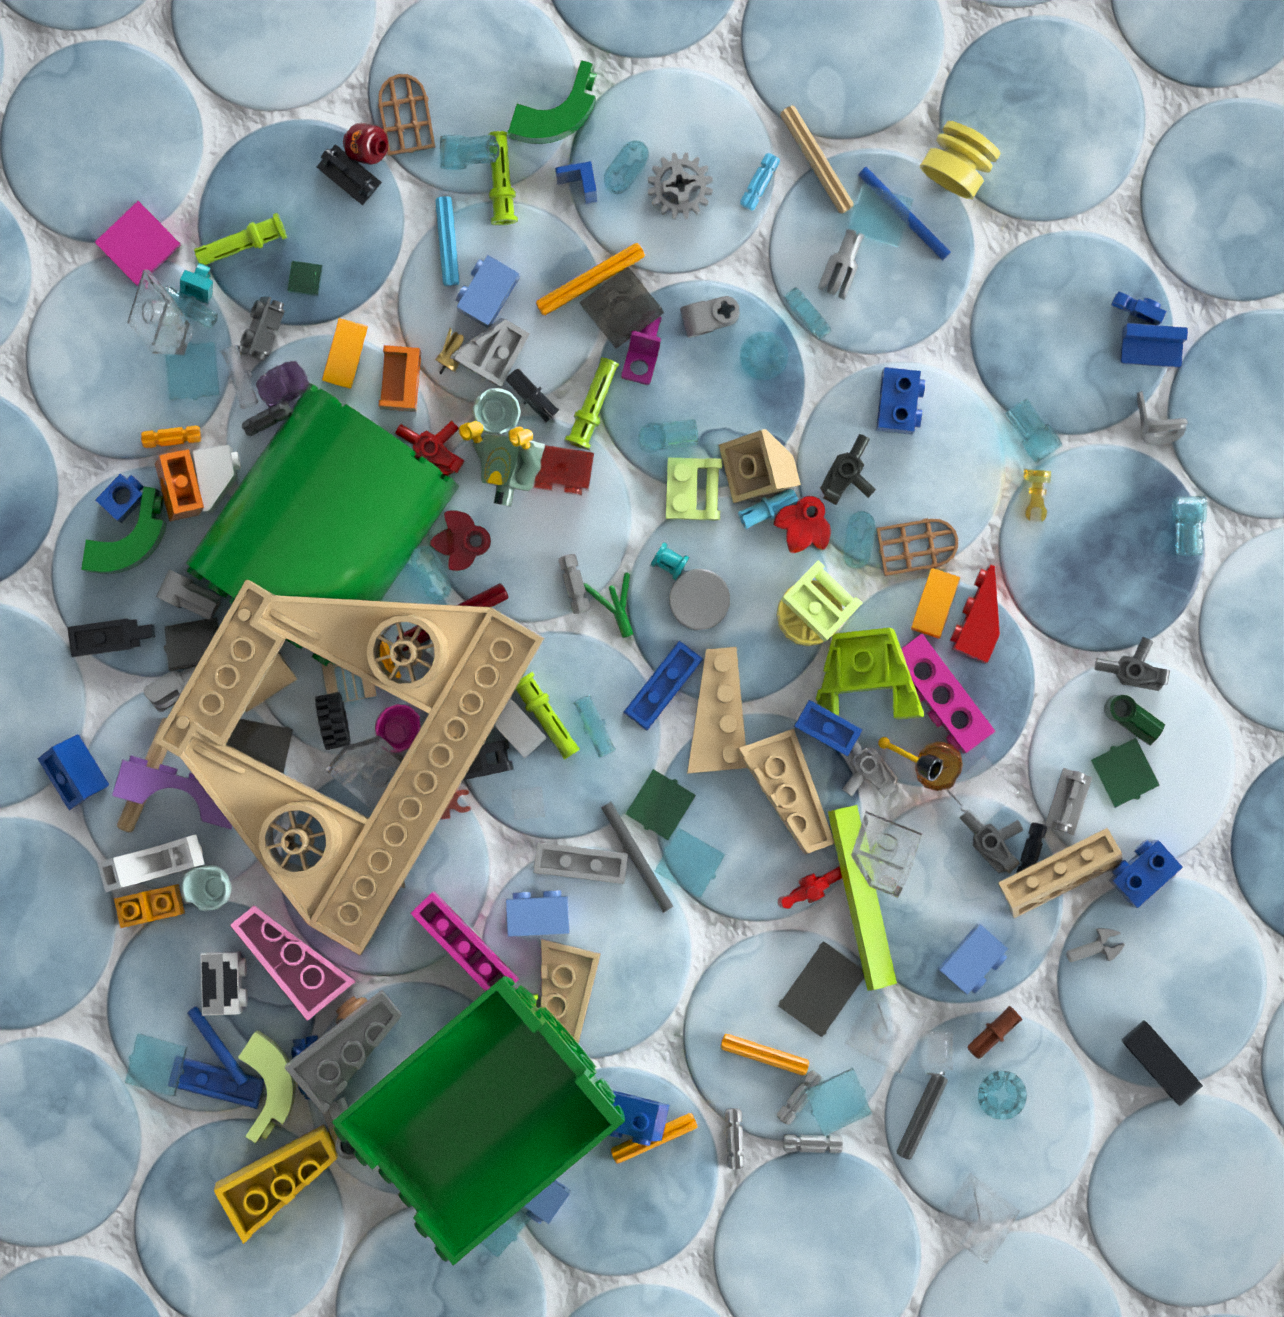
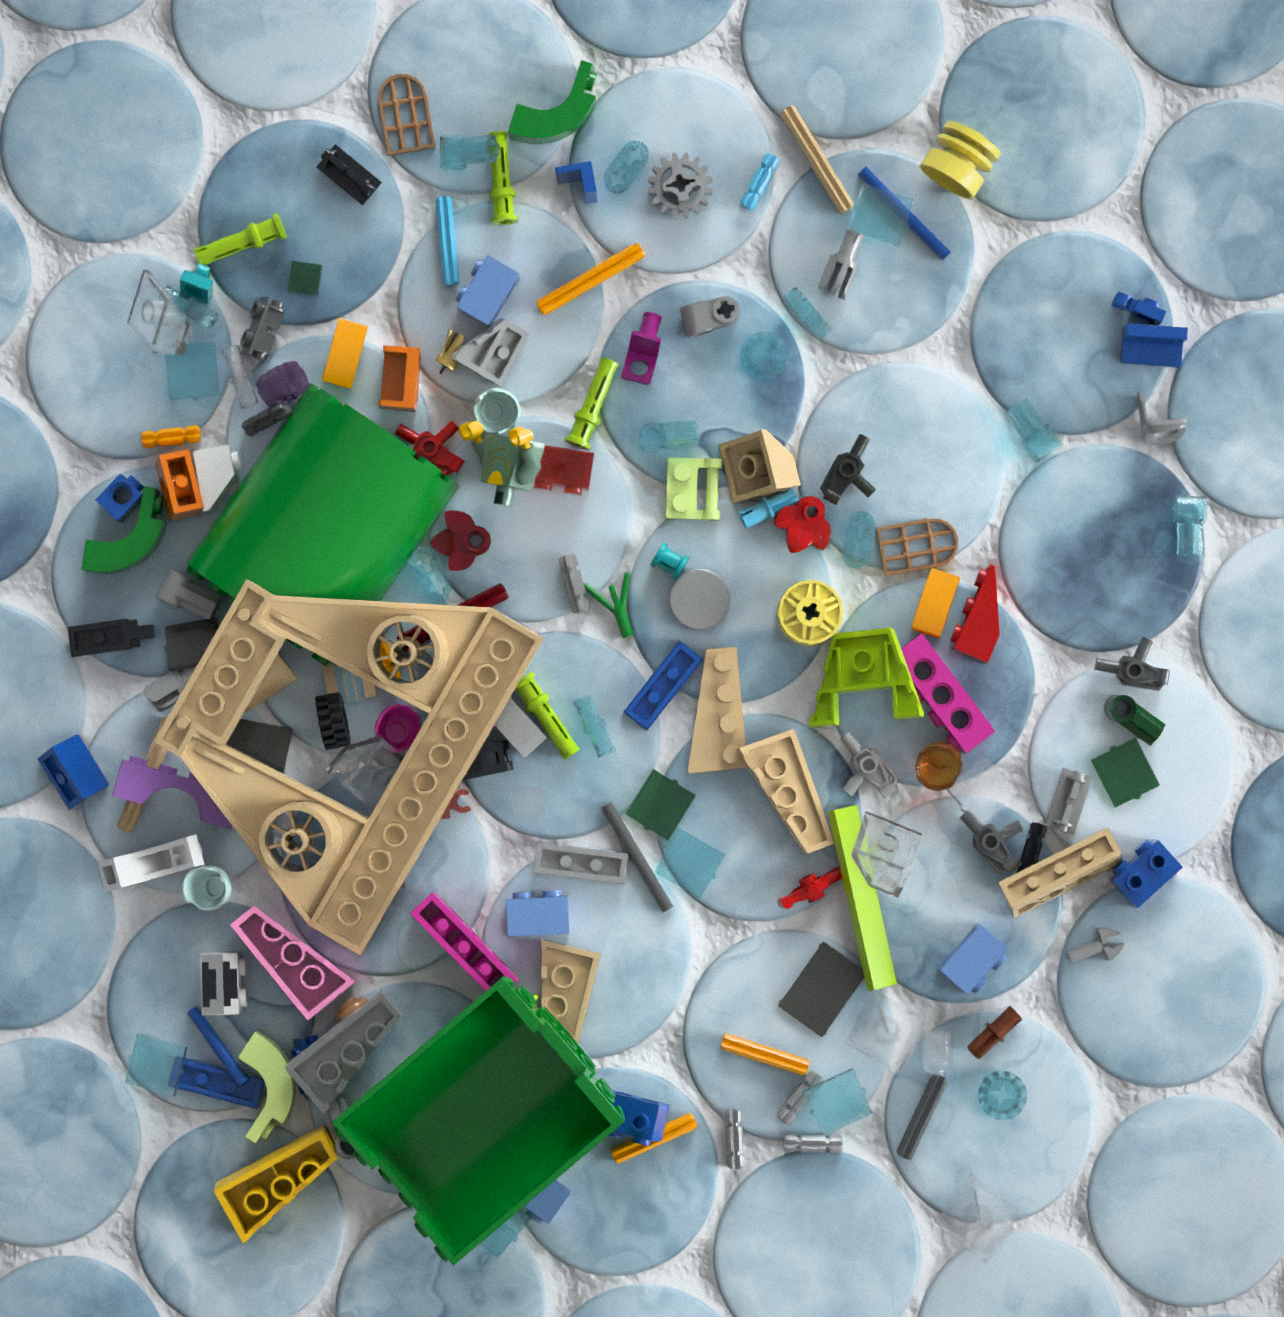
dark pink tile [95,201,181,287] -> none
light orange slope [114,884,185,928] -> none
dark red head [343,123,388,165] -> none
black axle [506,369,559,423] -> none
clear smoke plate [579,267,664,349] -> none
yellowish green plate [781,560,862,642] -> none
blue panel [793,700,862,756] -> none
blue brick [876,367,925,435] -> none
black hinge [878,737,943,781] -> none
clear yellow piece [1023,469,1051,522] -> none
black beam [1121,1020,1203,1106] -> none

